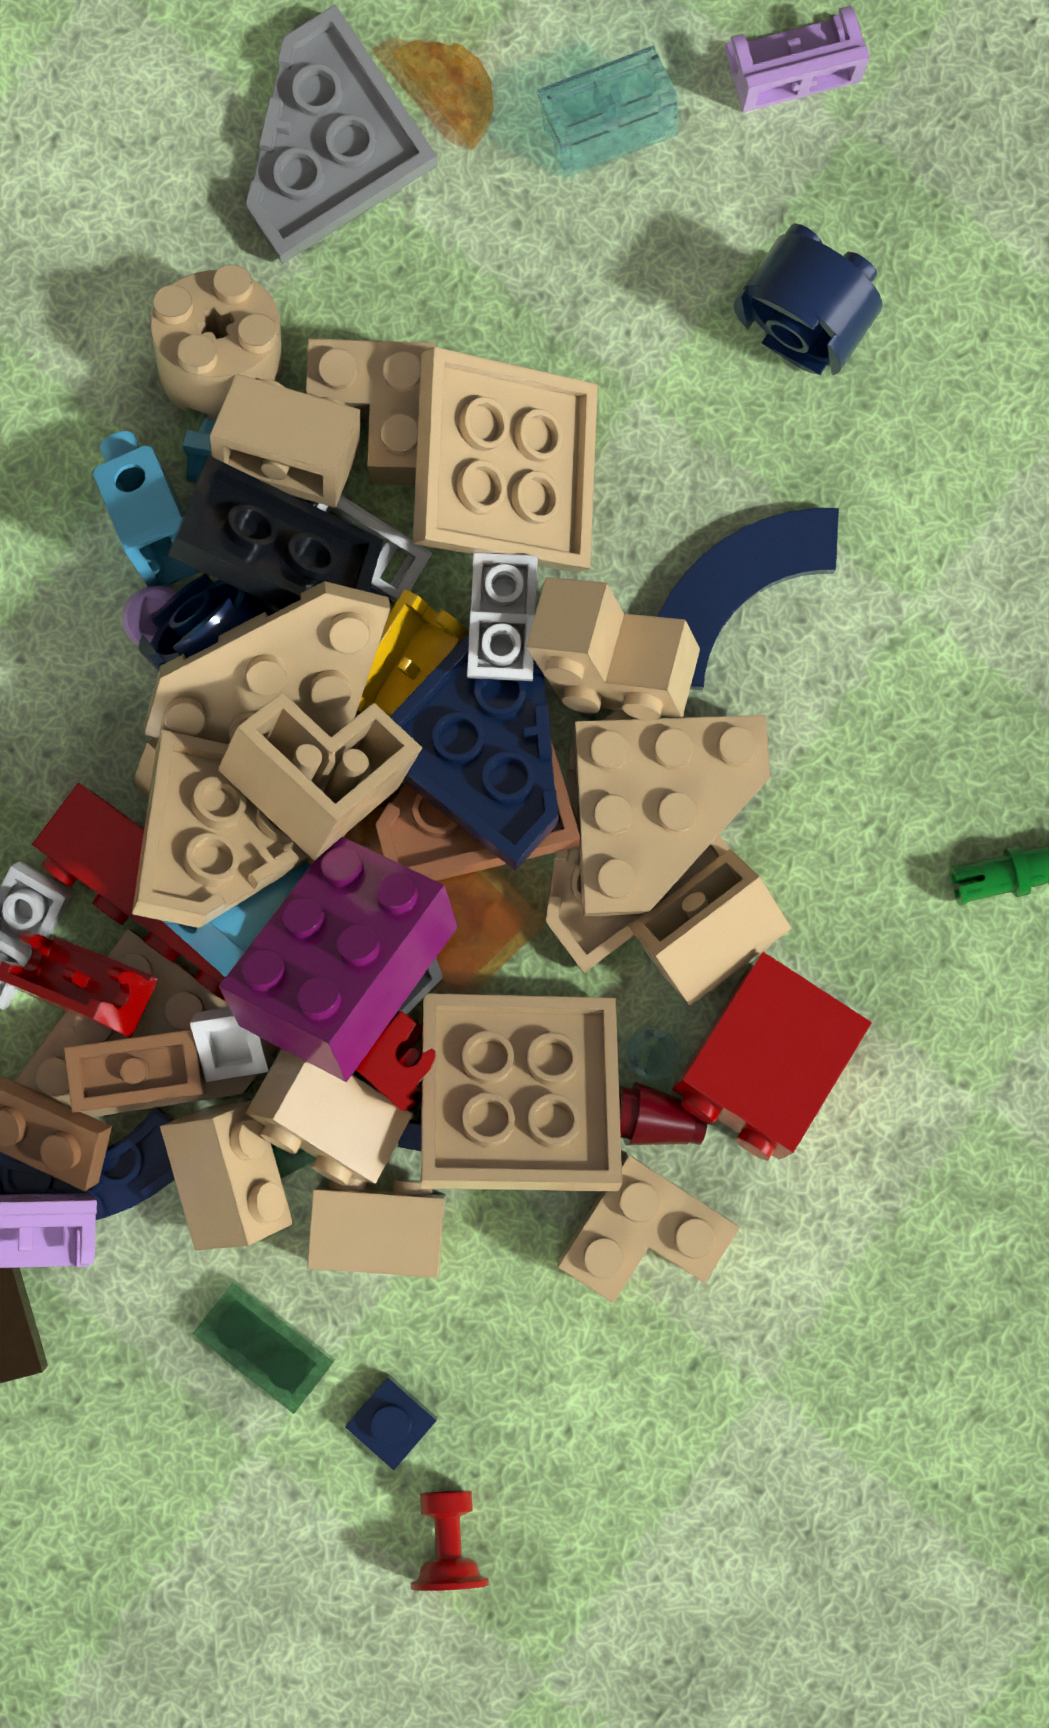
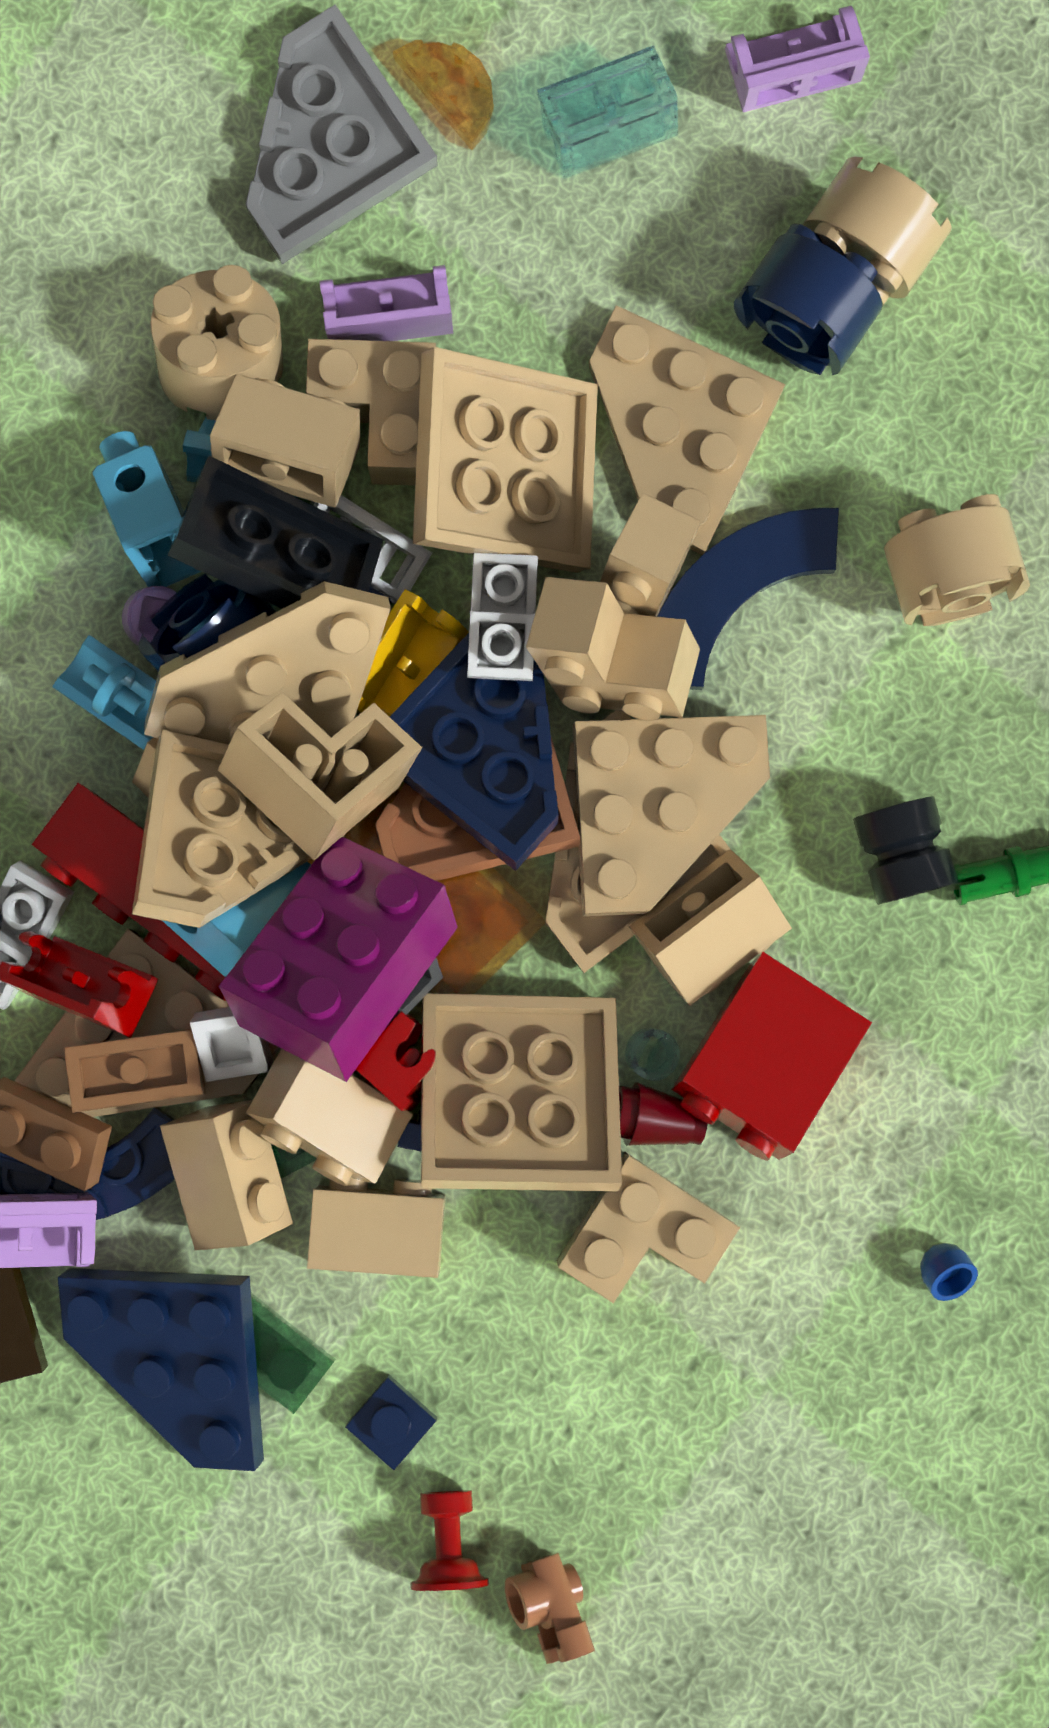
none -> medium azure hips [52,635,156,750]
none -> dark blue plate [58,1268,264,1471]
none -> lavender hinge [320,265,453,341]
none -> nougat plate [505,1553,595,1664]
none -> tan plate [589,305,785,555]
none -> tan brick [600,492,701,617]
none -> tan brick [803,156,952,306]
none -> black wheel [853,796,959,905]
none -> tan brick [884,494,1030,626]
none -> blue hinge [920,1243,978,1301]

